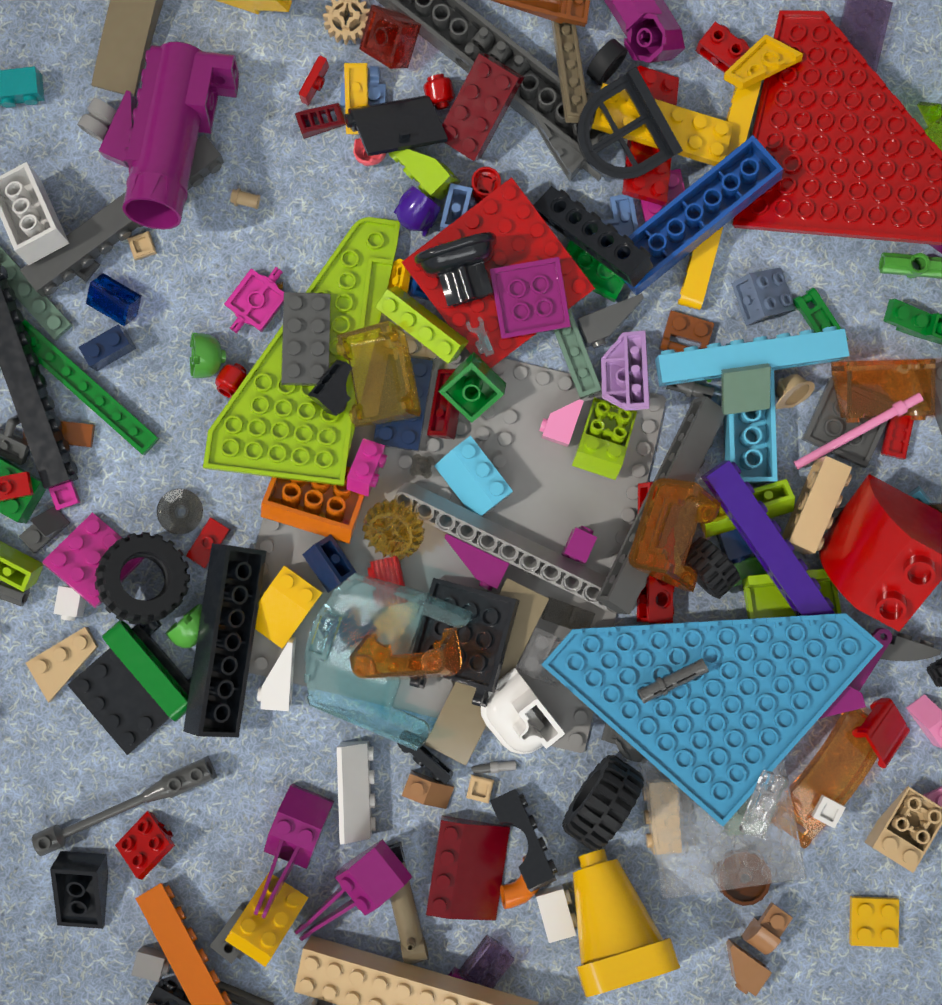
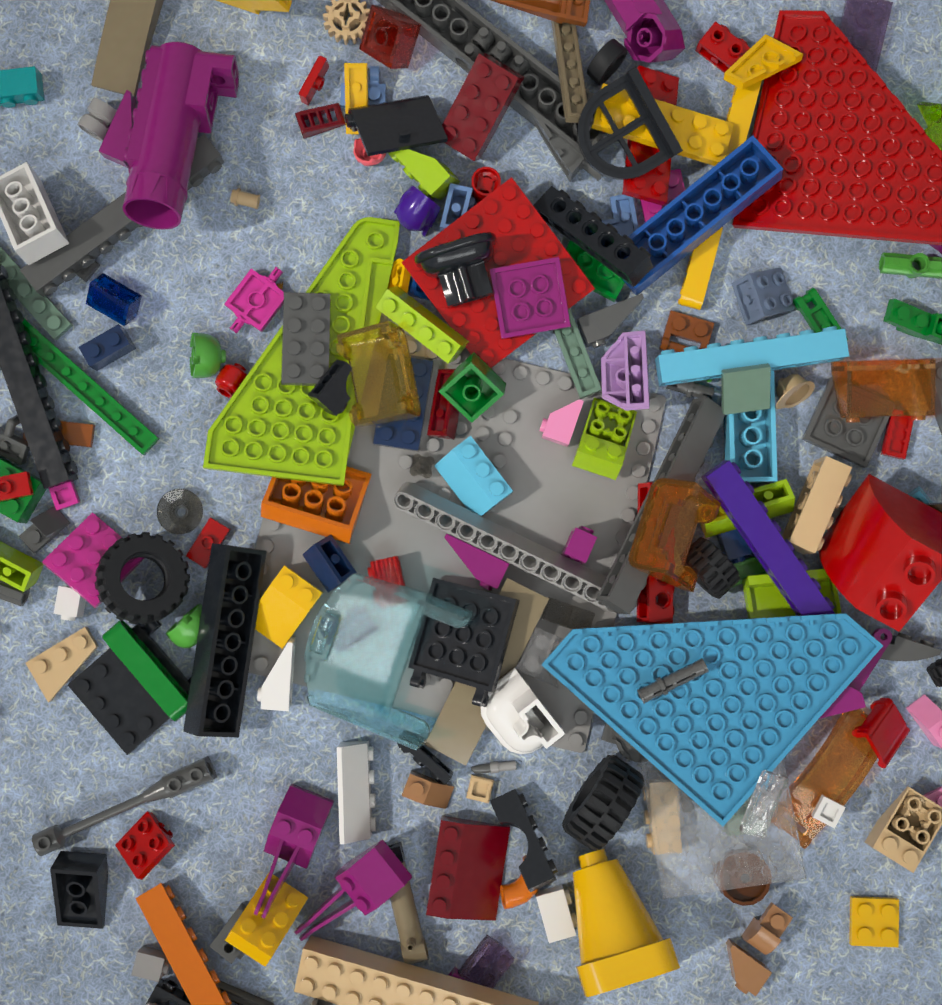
tan tile [127,231,157,261] -> none
dark pink brick [347,438,387,497] -> none
clear orange windscreen [349,628,462,681] -> none
clear yellow gear [362,499,425,560] -> none
red head [423,74,455,110] -> none
clear light blue plate [466,317,495,358] -> none
bright pink bar [793,393,924,470] -> none

